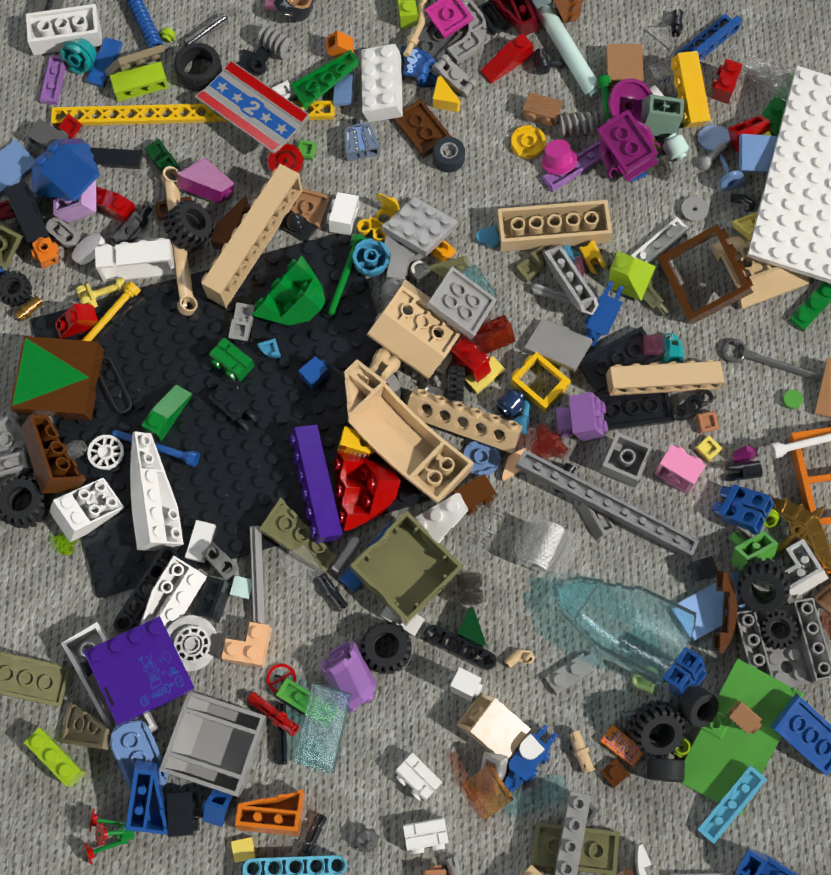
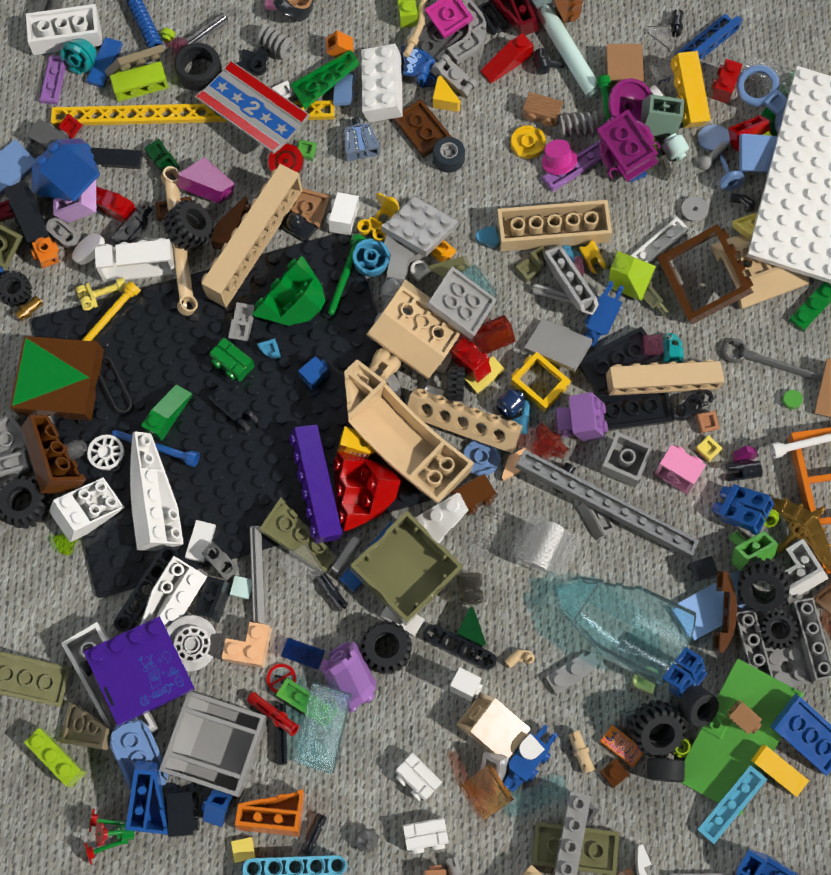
red slope [55,303,98,338] -> none
none -> clear pink tile [172,37,188,55]
none -> clear blue plate [281,638,326,670]
none -> medium blue bar [736,65,787,133]
none -> yellow tile [751,744,809,797]

